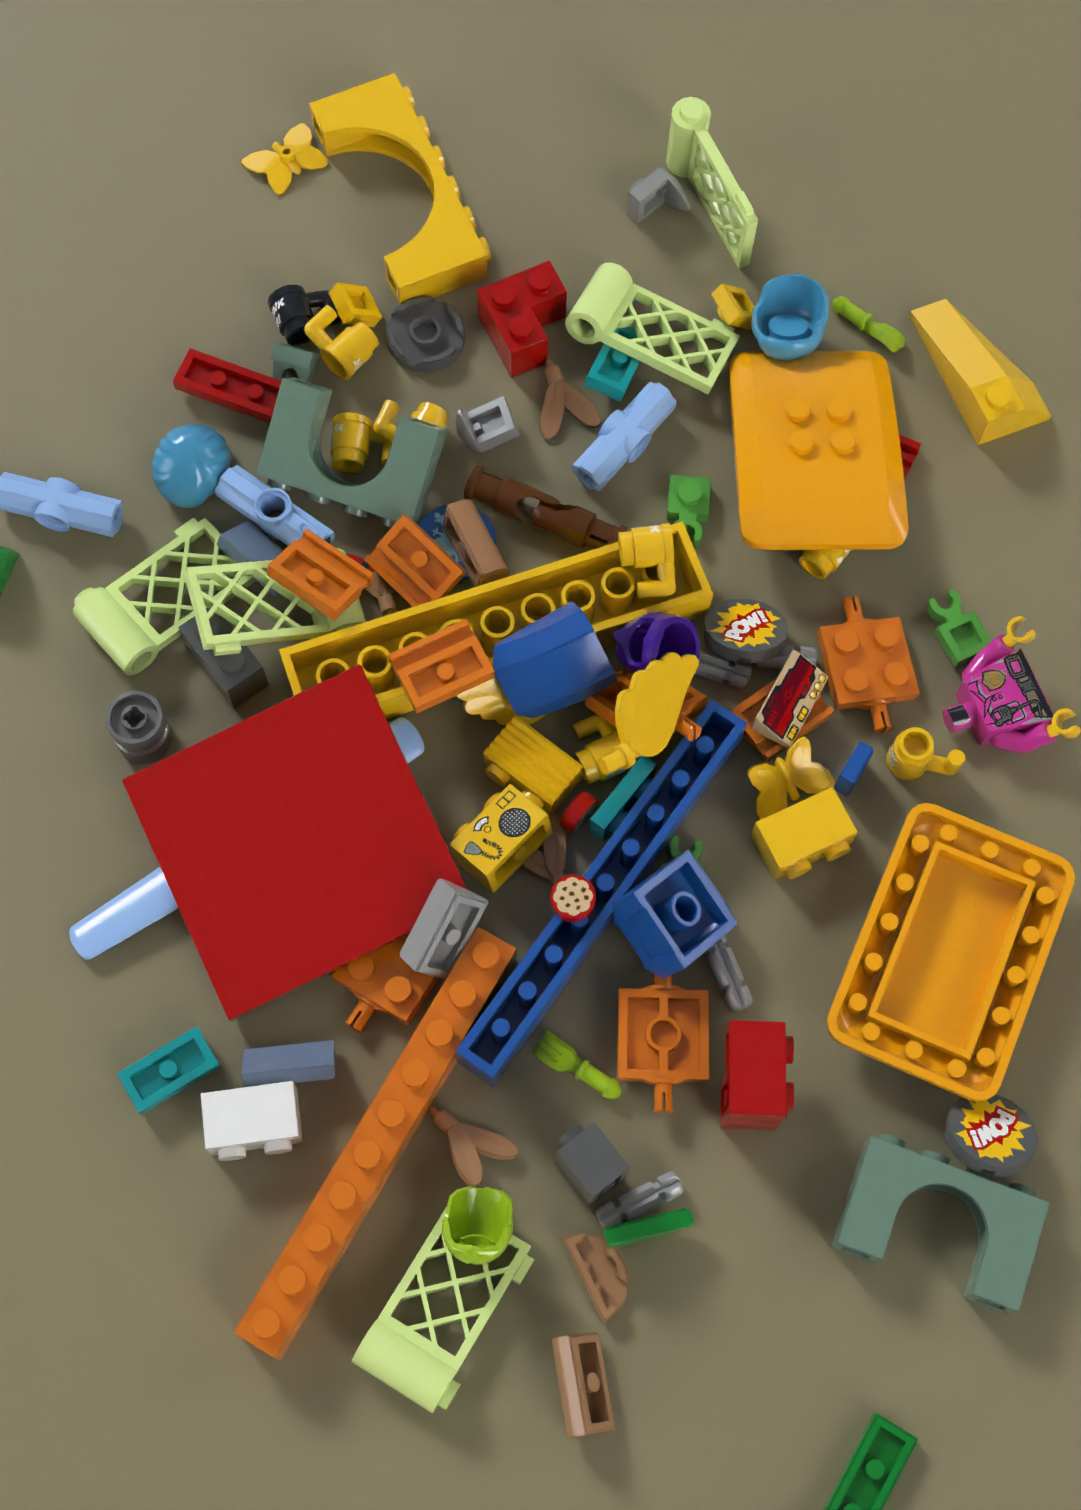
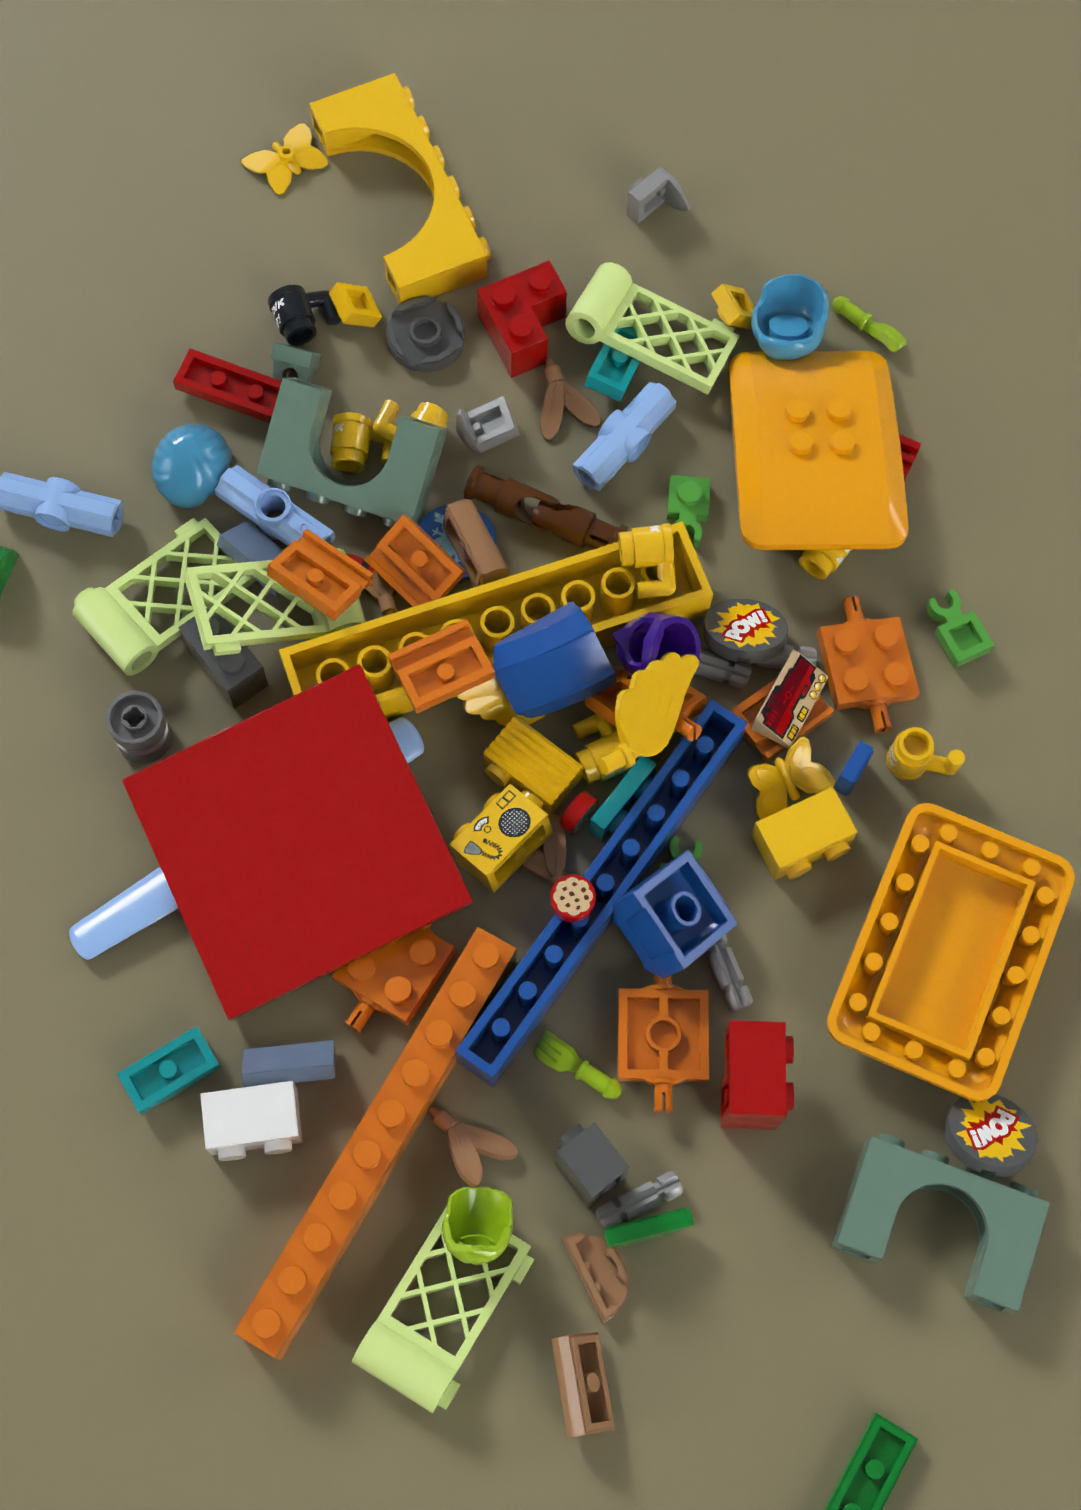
yellow piece [304,305,379,381] -> none
light grey slope [400,879,489,979] -> none
yellowish green piece [666,97,758,269] -> none
yellow wedge [909,299,1051,446] -> none
torso [942,616,1081,754] -> none

